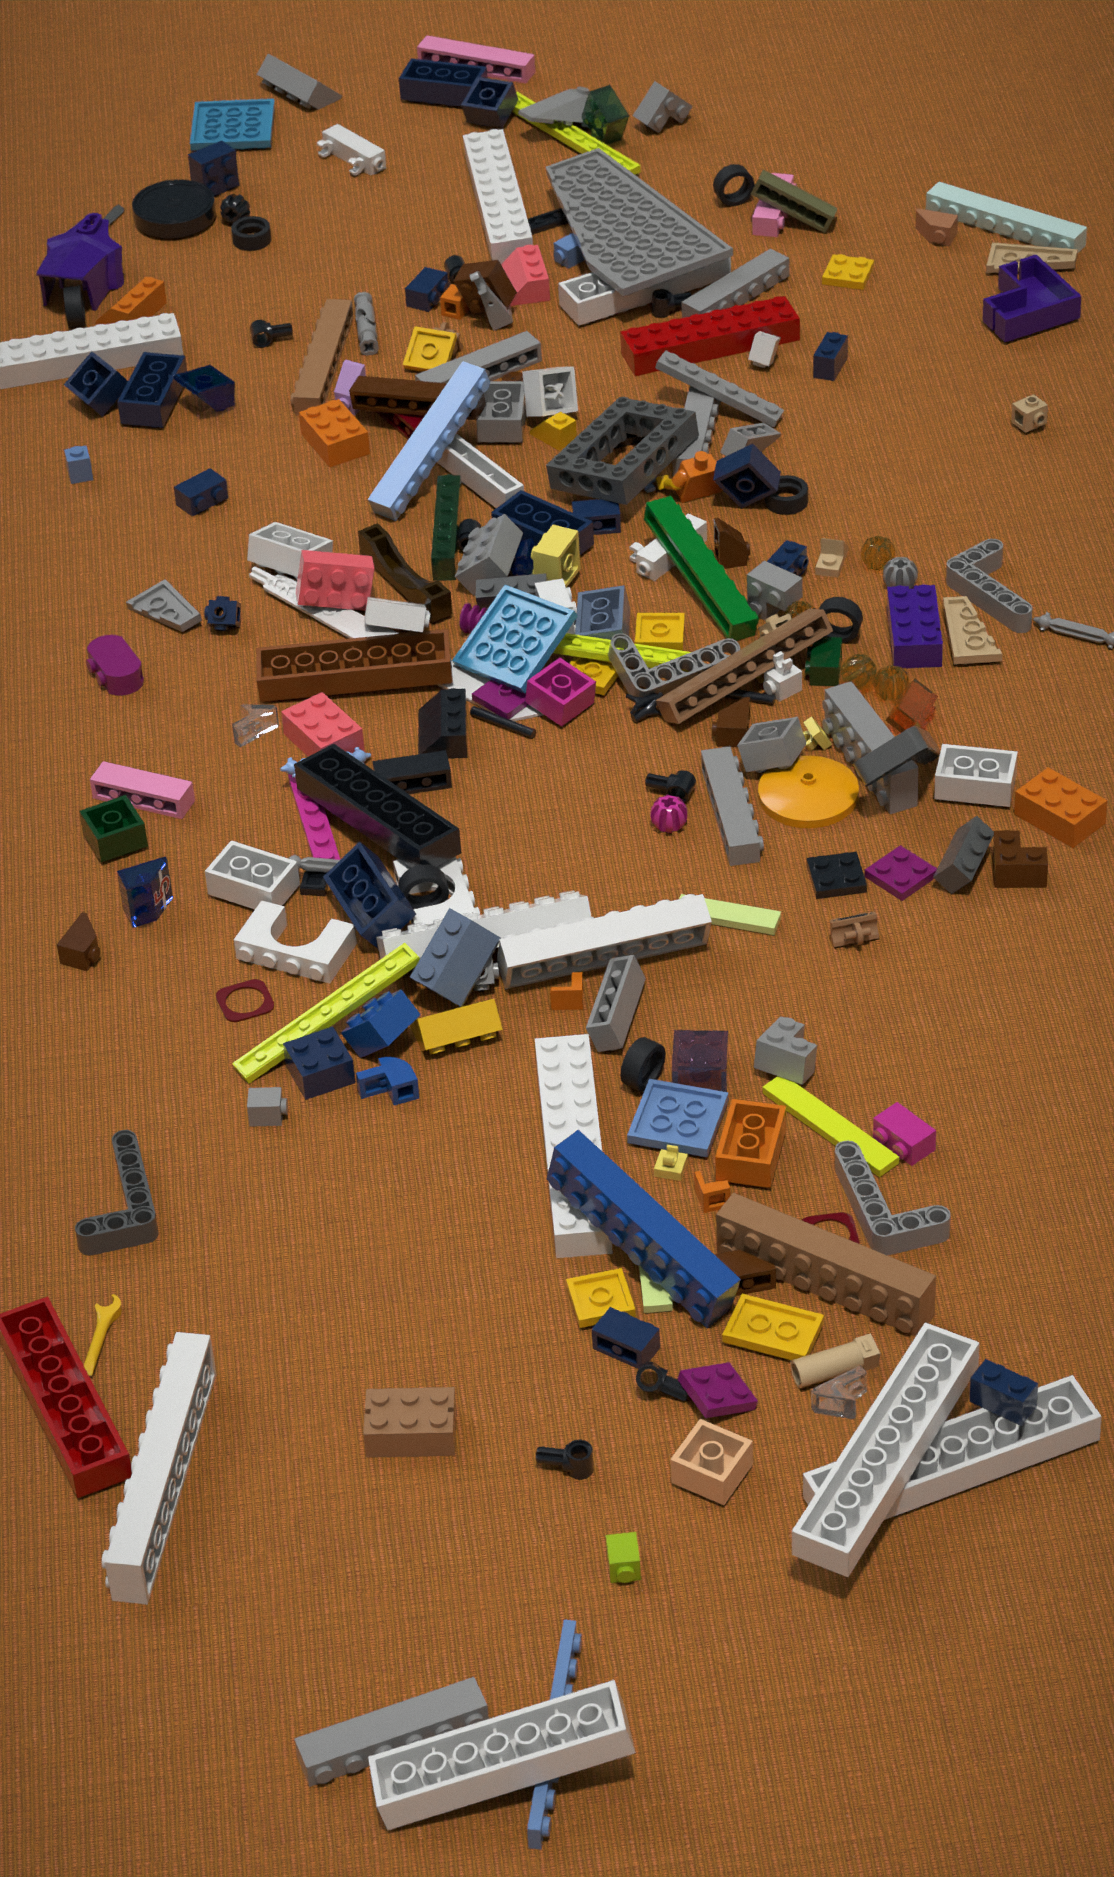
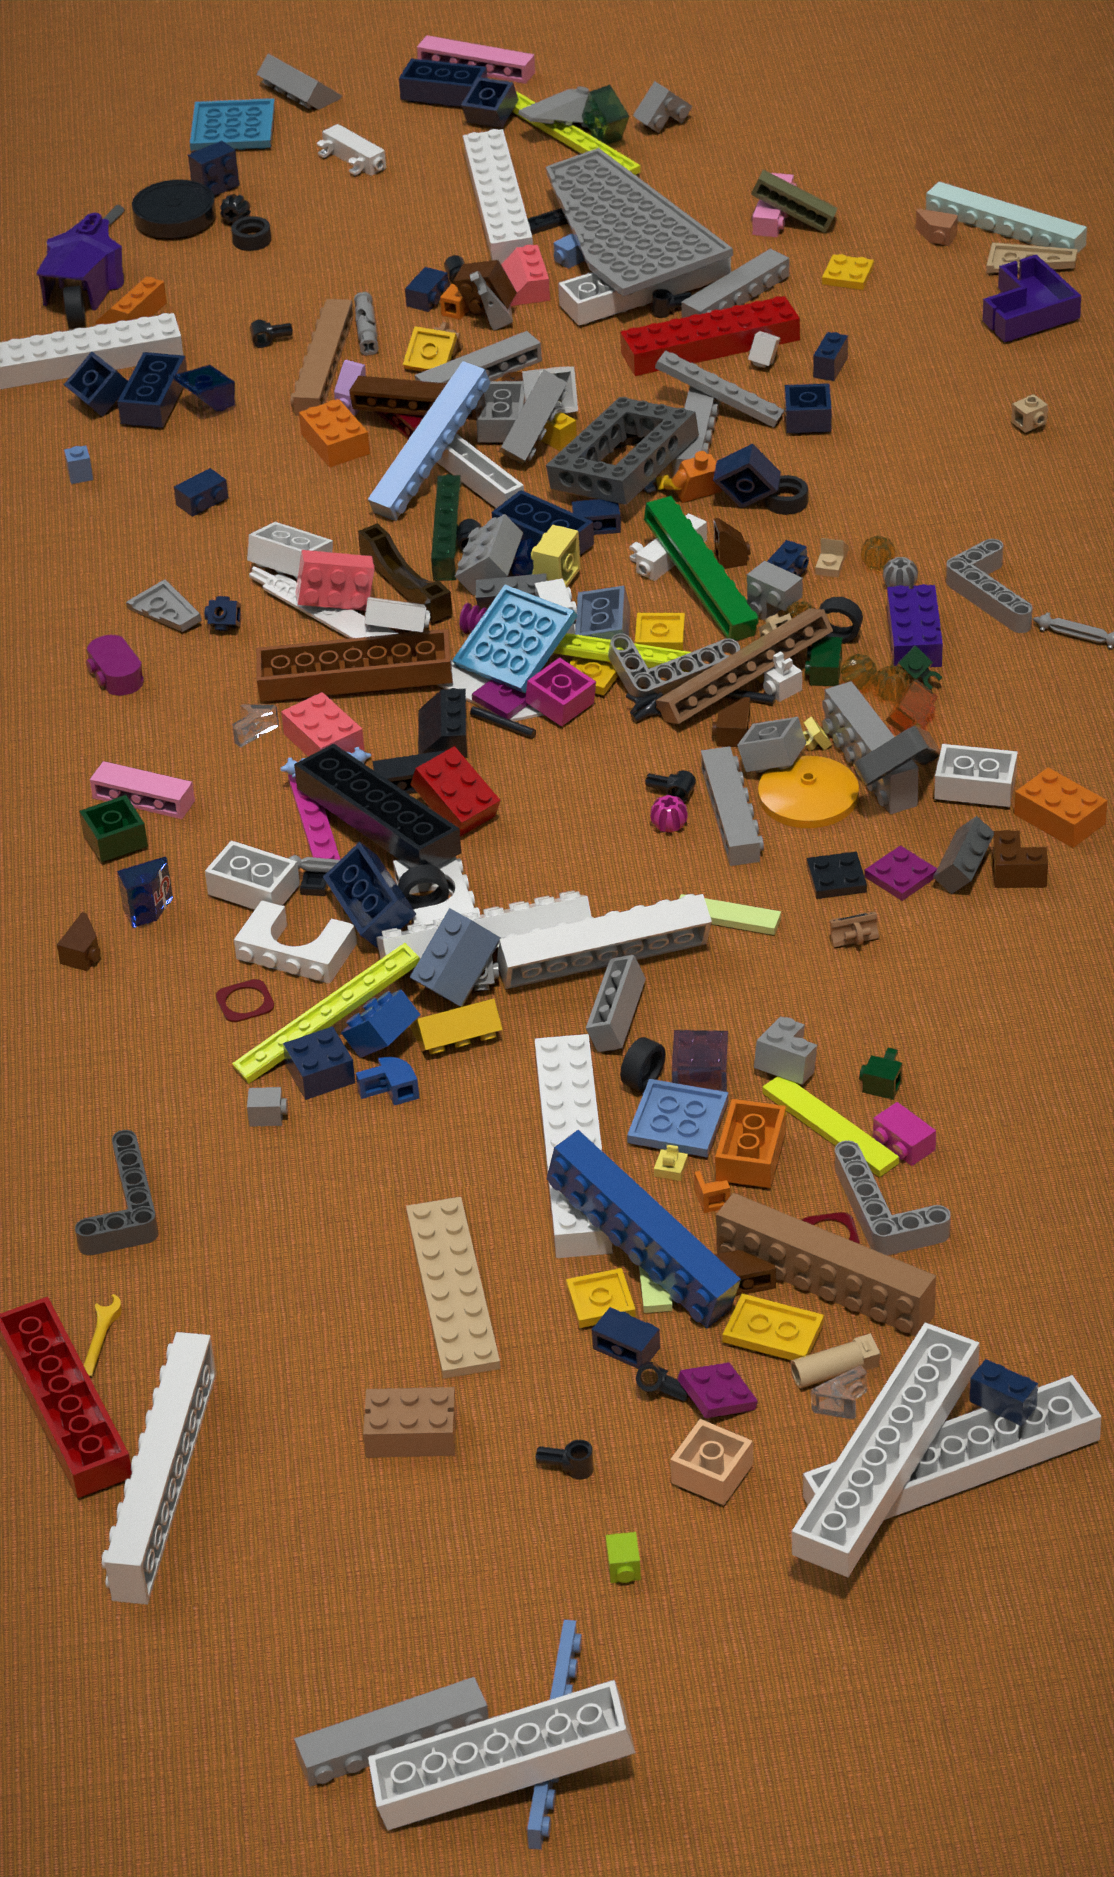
orange panel [550,972,583,1010] -> none
black tyre [713,164,755,206] -> none
light grey slope [720,423,781,456] -> none
tan wing [943,596,1003,664] -> none
none -> tan plate [406,1197,501,1379]
none -> red brick [411,746,501,837]
none -> light grey brick [499,370,568,464]
none -> dark blue brick [785,383,832,434]
none -> dark green brick [859,1047,903,1100]
none -> dark green brick [897,646,943,691]

